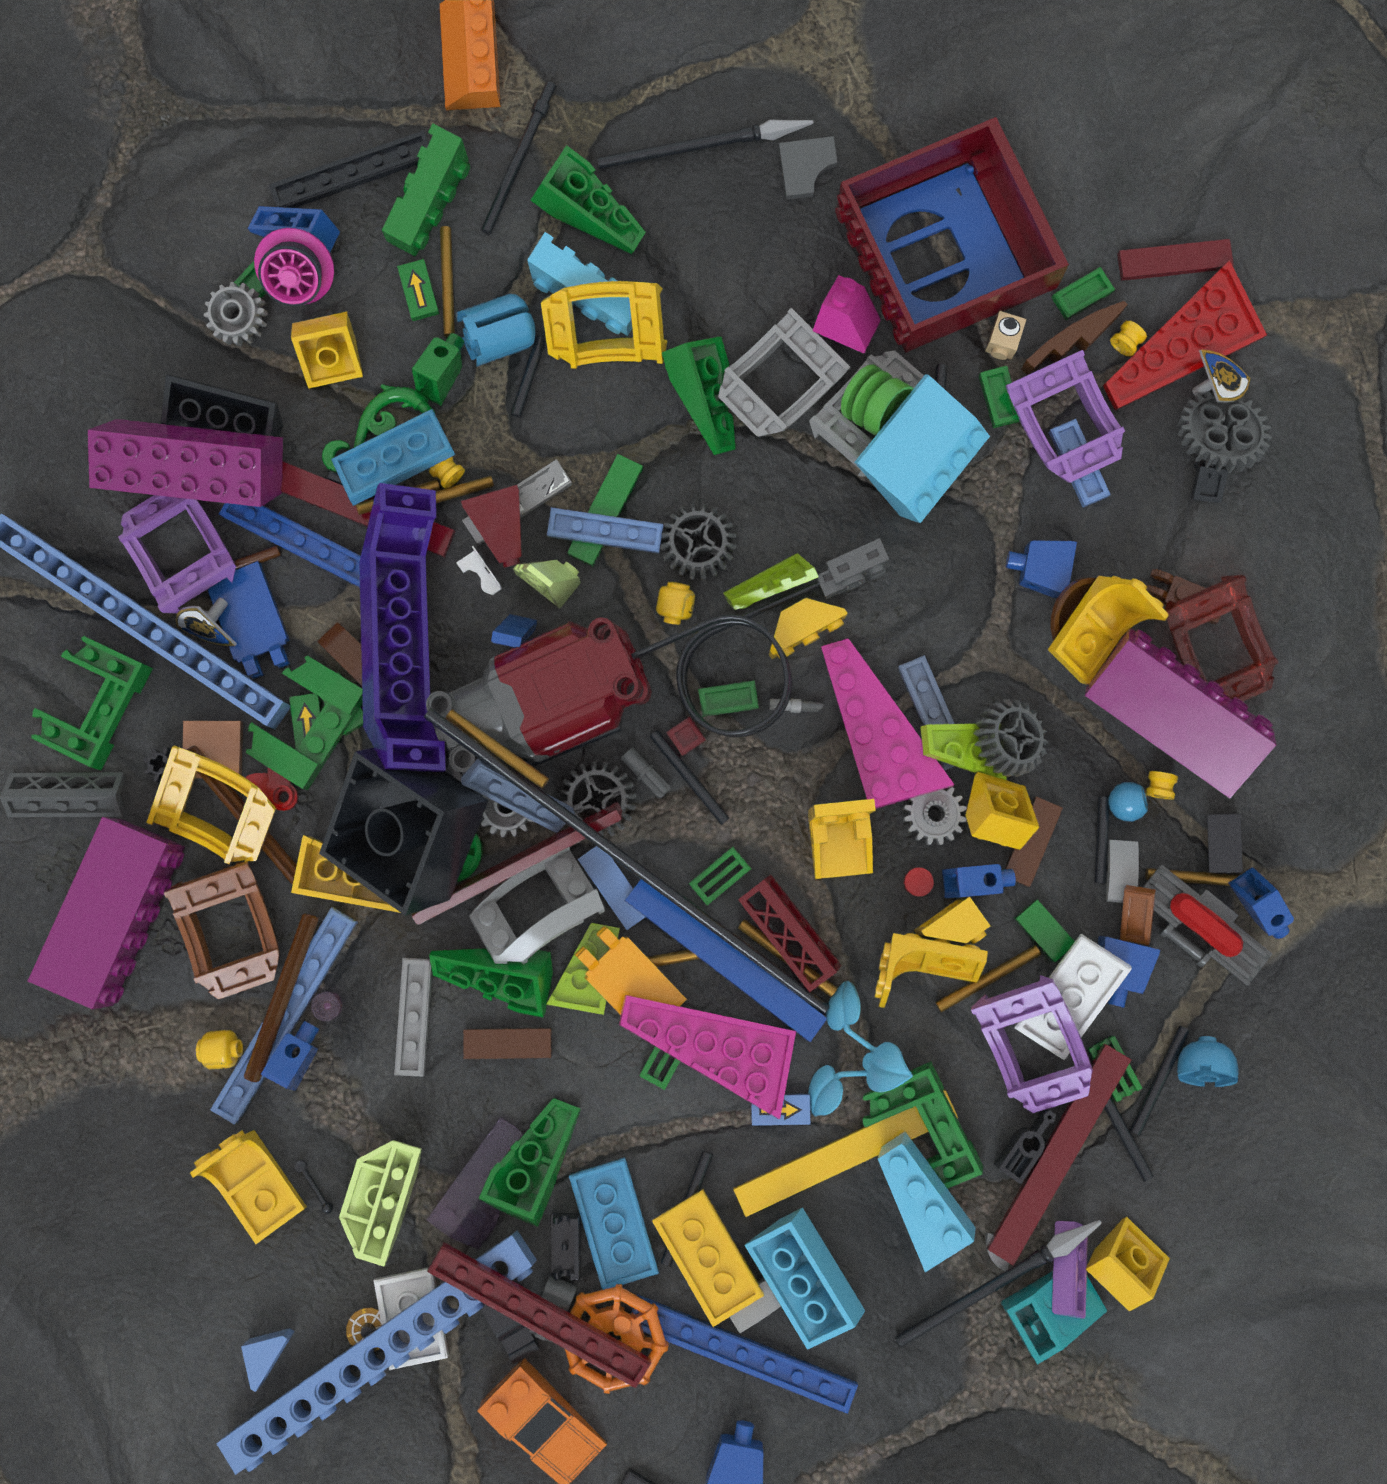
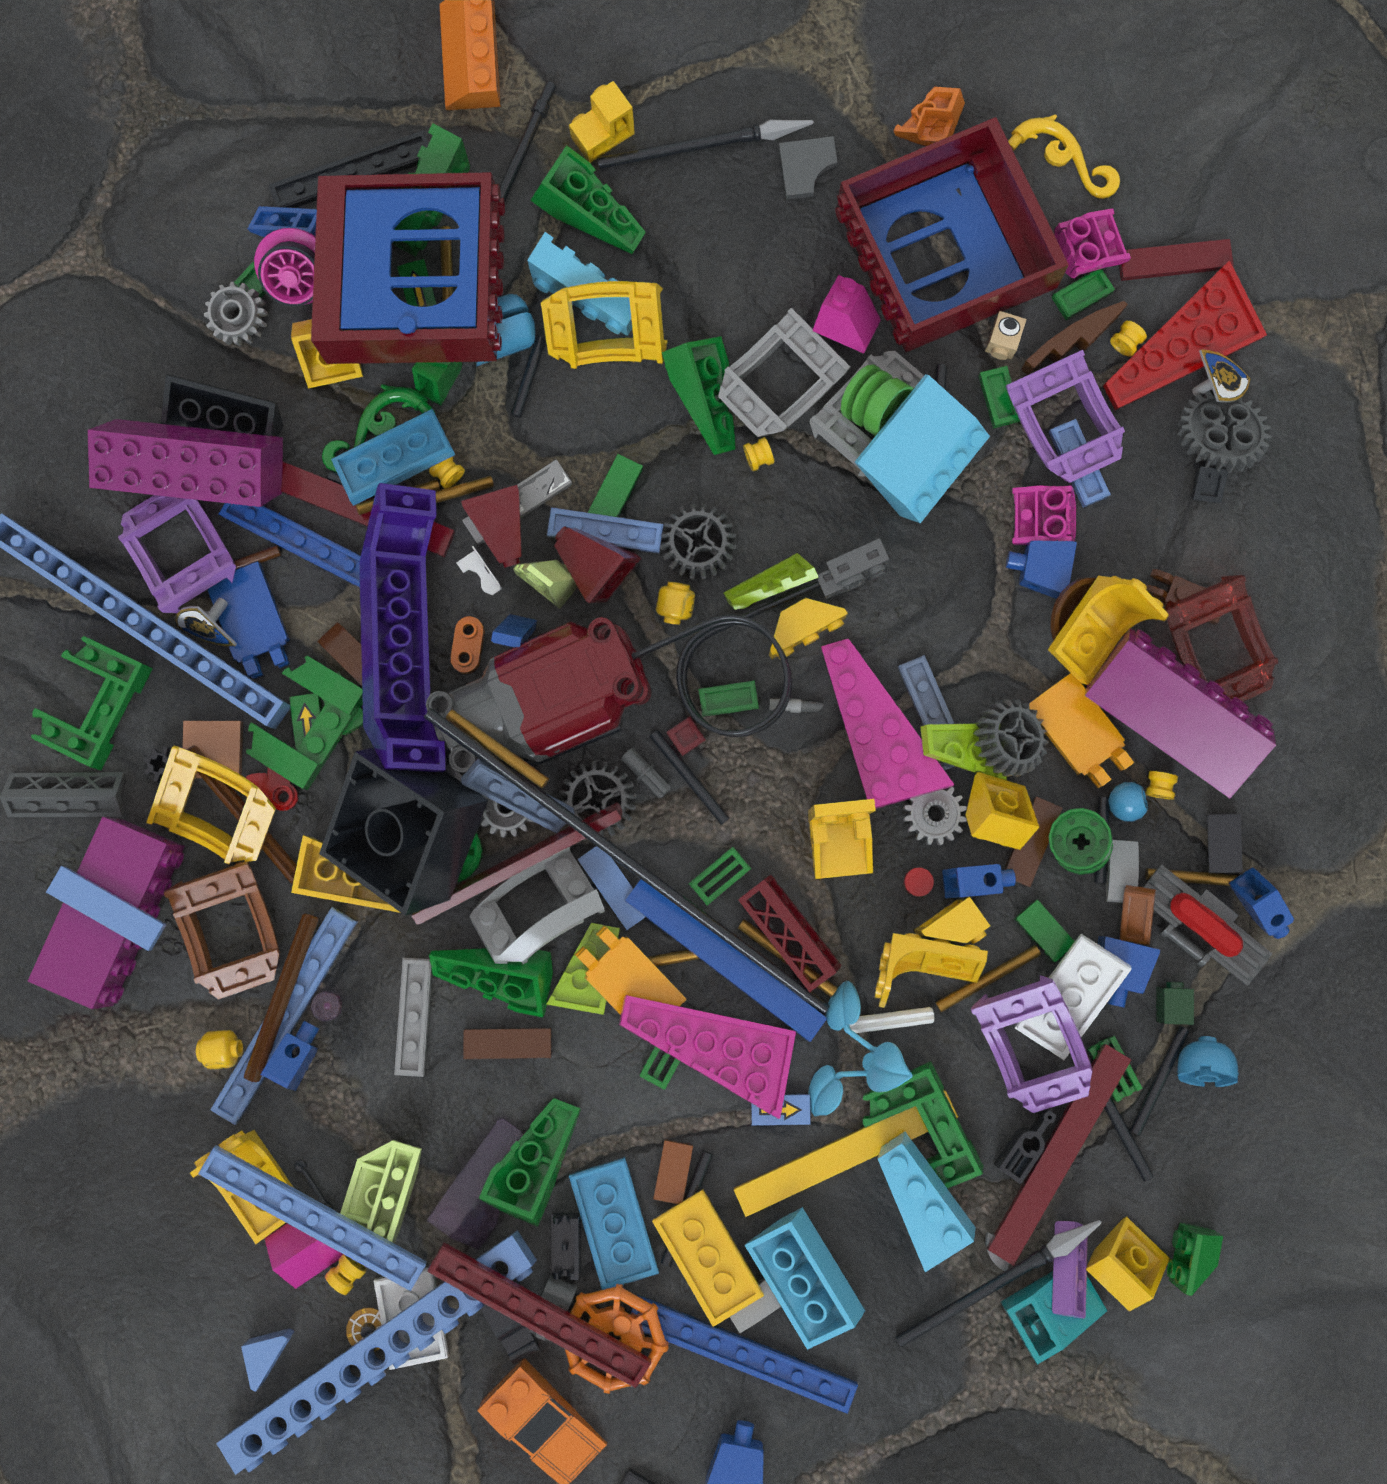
none -> medium blue tile [46,866,167,951]
none -> medium blue tile [198,1145,427,1291]
none -> dark pink slope [264,1223,343,1289]
none -> door [311,172,505,364]
none -> yellow wheel [325,1254,367,1295]
none -> orange plate [451,616,485,674]
none -> dark red slope [554,526,641,603]
none -> yellow brick [569,81,635,163]
none -> dark orange tile [653,1139,693,1204]
none -> yellow wheel [743,437,774,471]
none -> white axle [850,1007,934,1033]
none -> orange slope [894,87,965,146]
none -> yellow plant [1008,114,1120,199]
none -> dark pink slope [1012,485,1076,545]
none -> light orange tile [1029,673,1134,788]
none -> green wheel [1049,808,1113,875]
none -> dark pink slope [1054,208,1131,278]
none -> dark green brick [1156,982,1194,1025]
none -> green slope [1167,1222,1223,1296]

